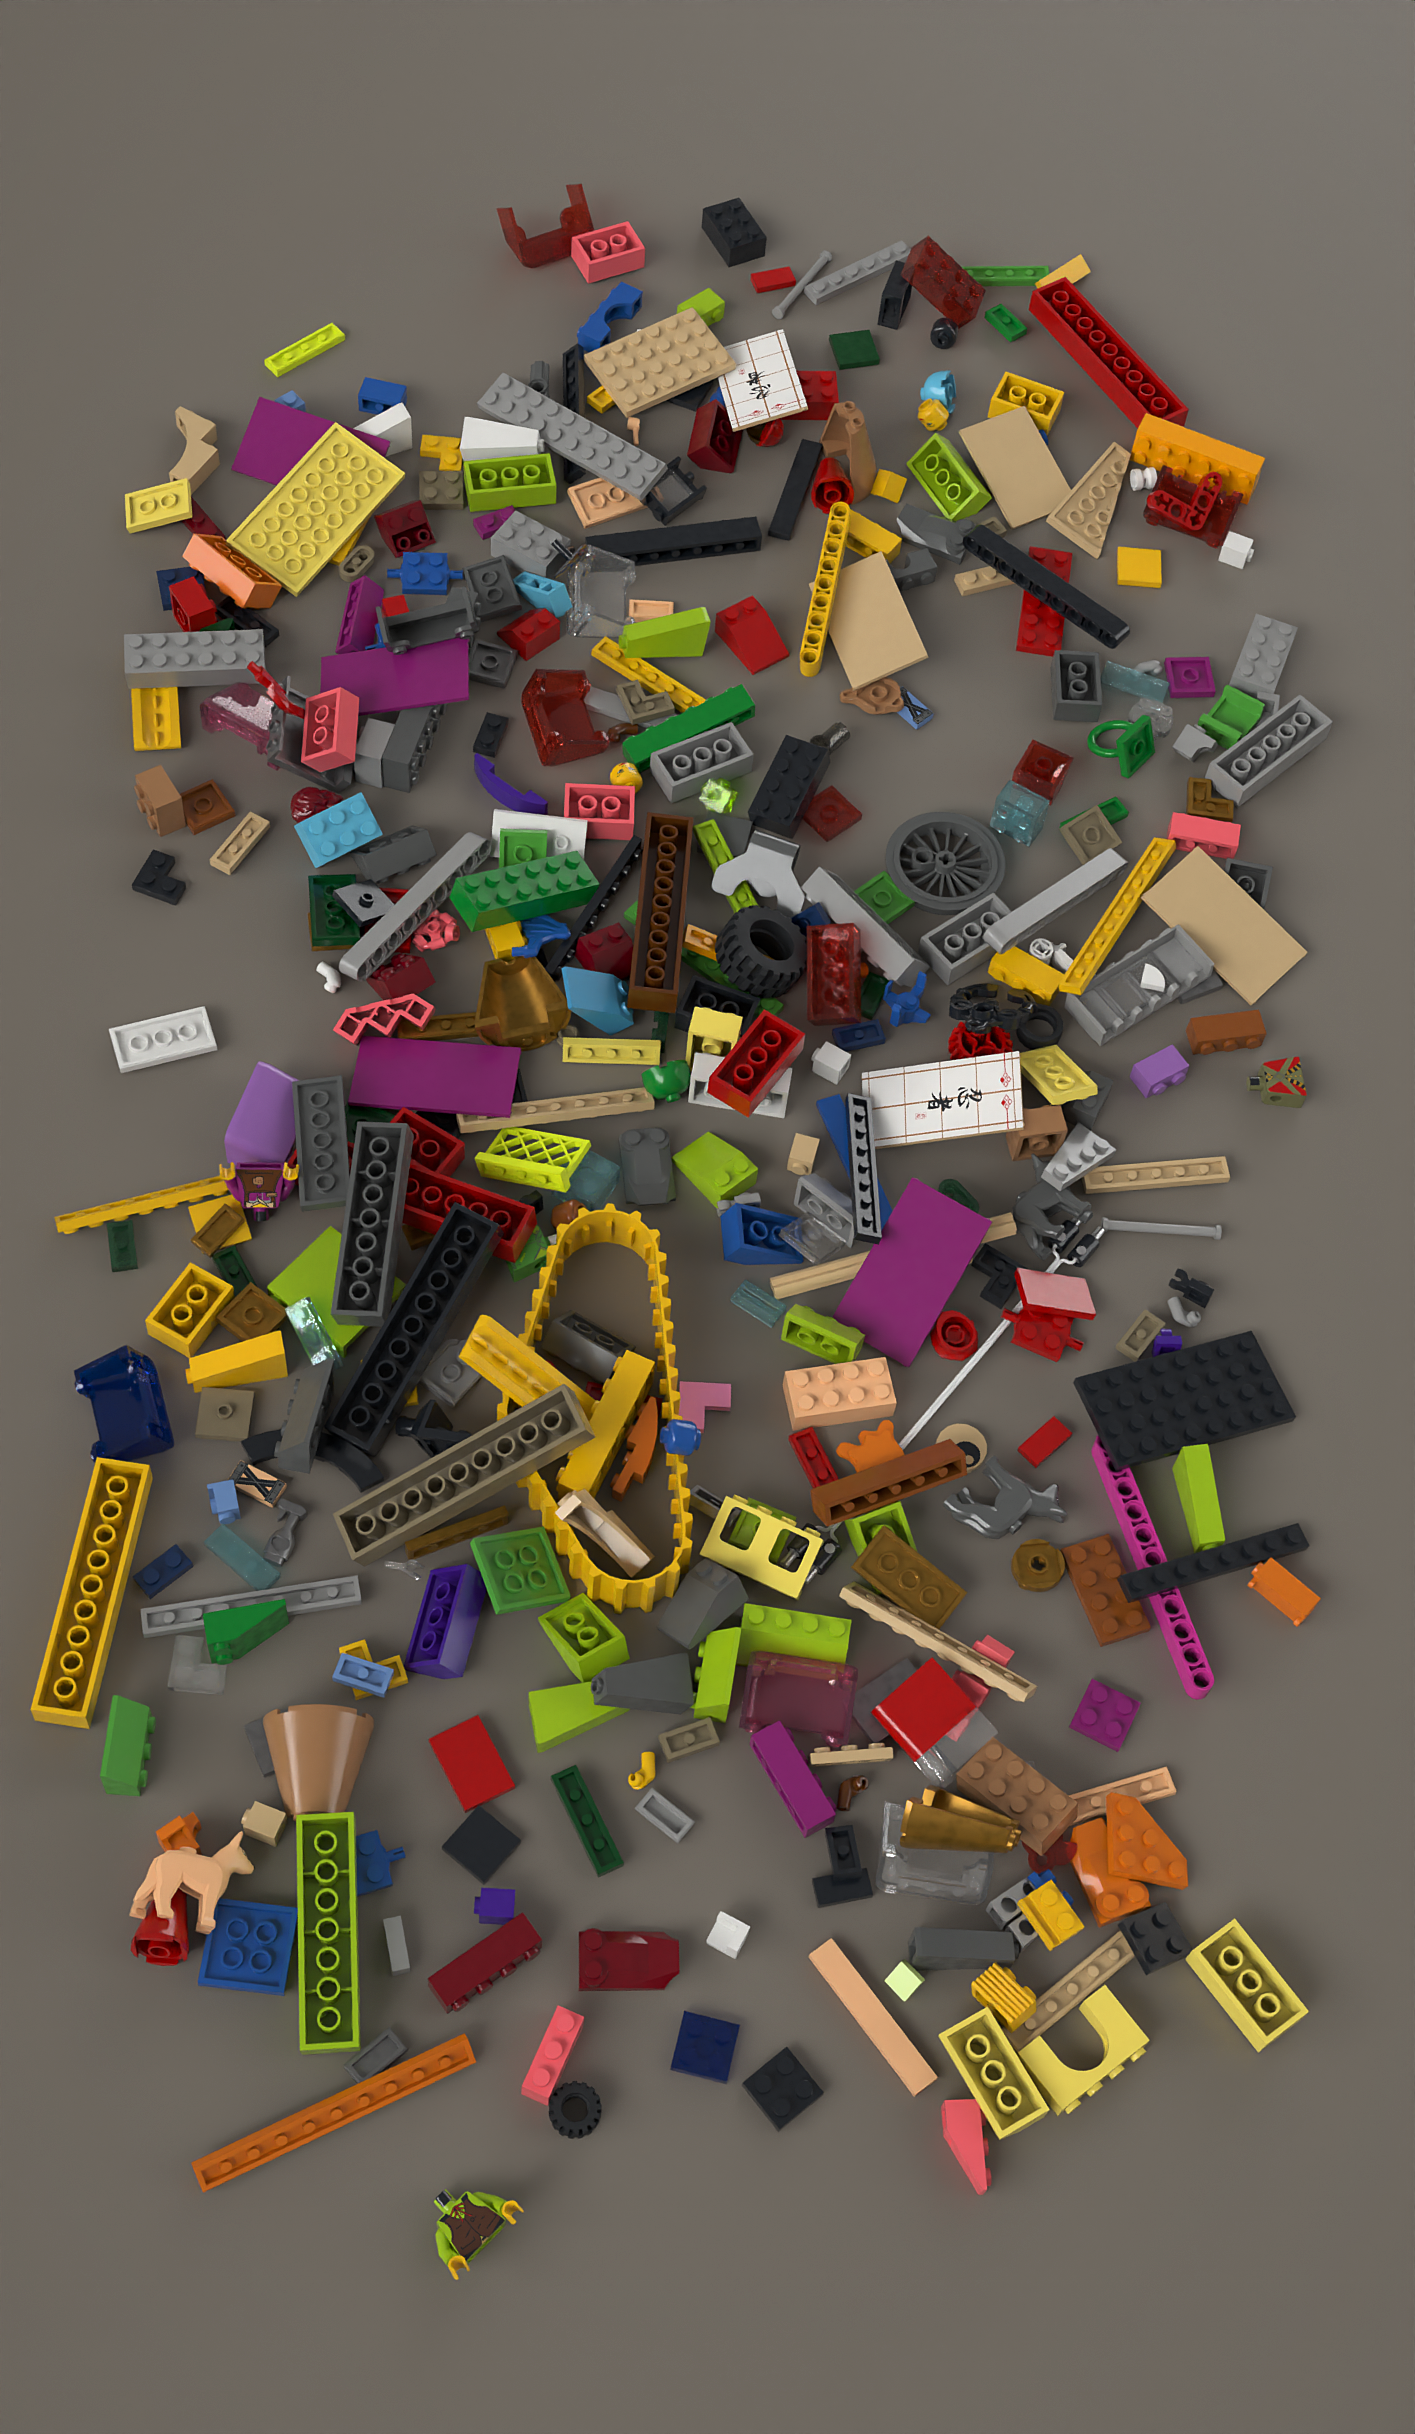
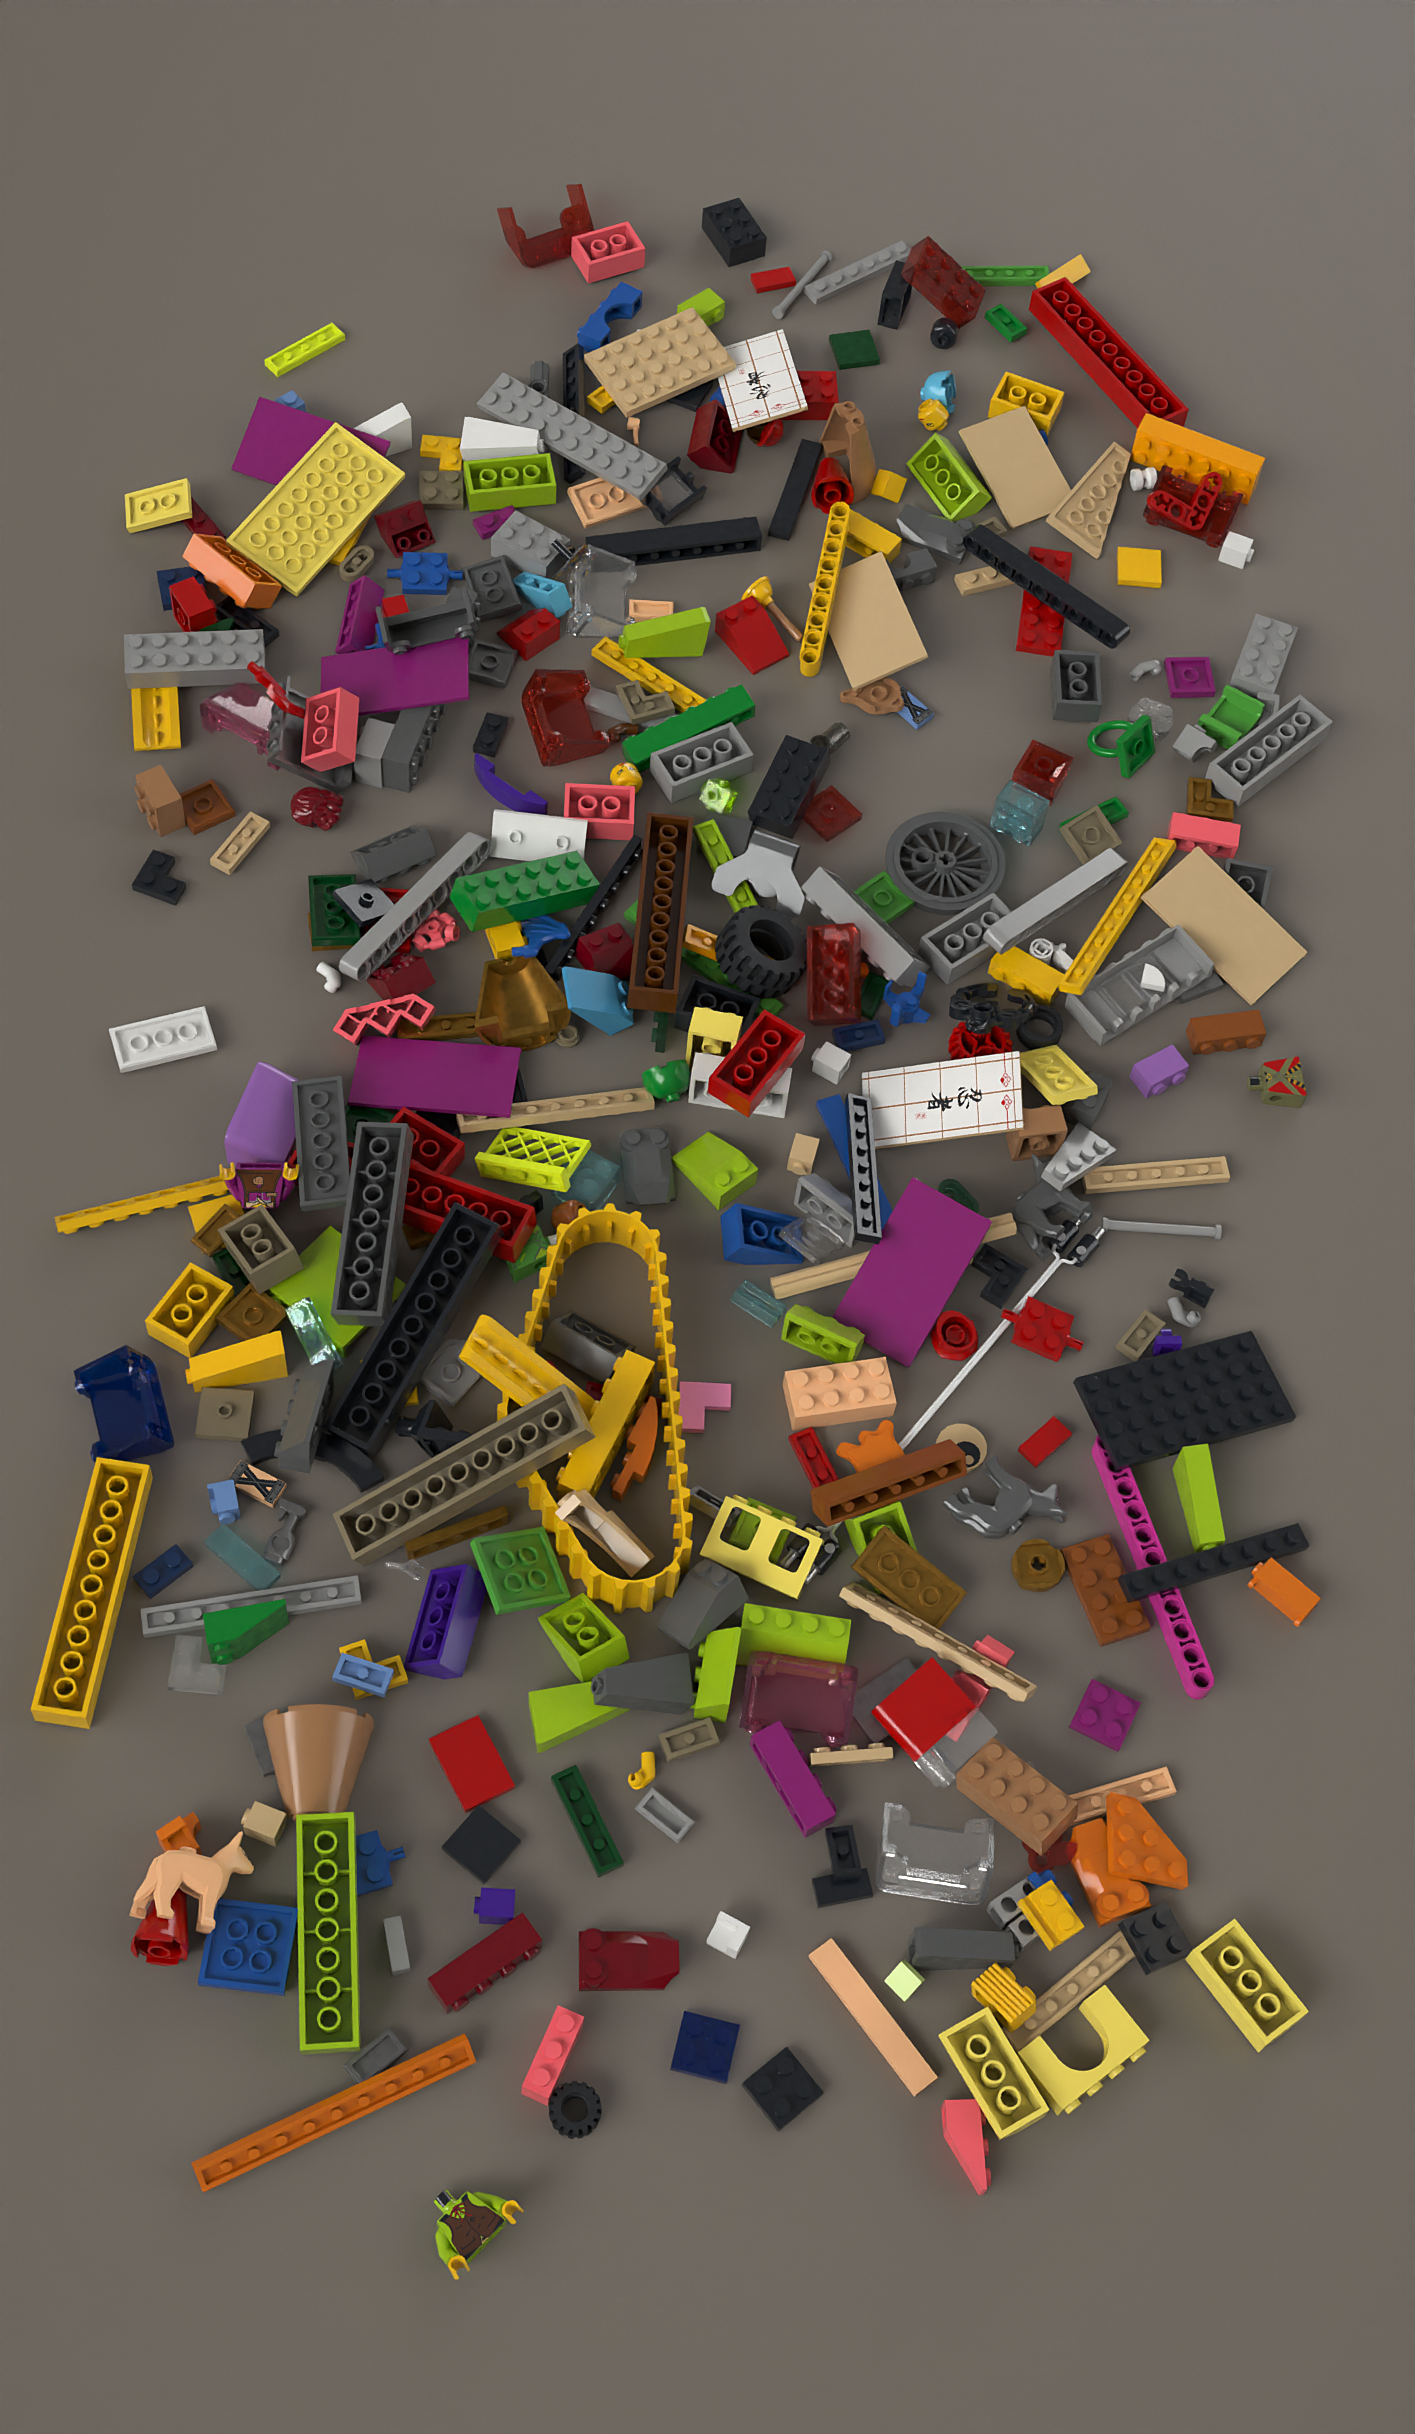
bright green slope [100,1695,156,1796] -> none
clear green plate [107,1220,138,1272] -> none
tan arch [169,406,220,495] -> none
medium azure brick [294,792,383,868] -> none
blue brick [358,377,407,415] -> none
bright green plate [499,828,547,868] -> none
light yellow plate [563,1037,661,1065] -> none
blue head [660,1419,701,1456] -> none
light grey plate [716,1192,761,1218] -> none
dark blue plate [790,902,831,937] -> none
reddish brown arm [836,1775,869,1811] -> none
pearl gold cone [900,1785,1022,1853] -> none
tile [1014,1268,1096,1320] -> none
clear light blue tile [1101,660,1170,705] -> none
none -> dark tan brick [218,1204,304,1294]
none -> piece [741,576,803,641]

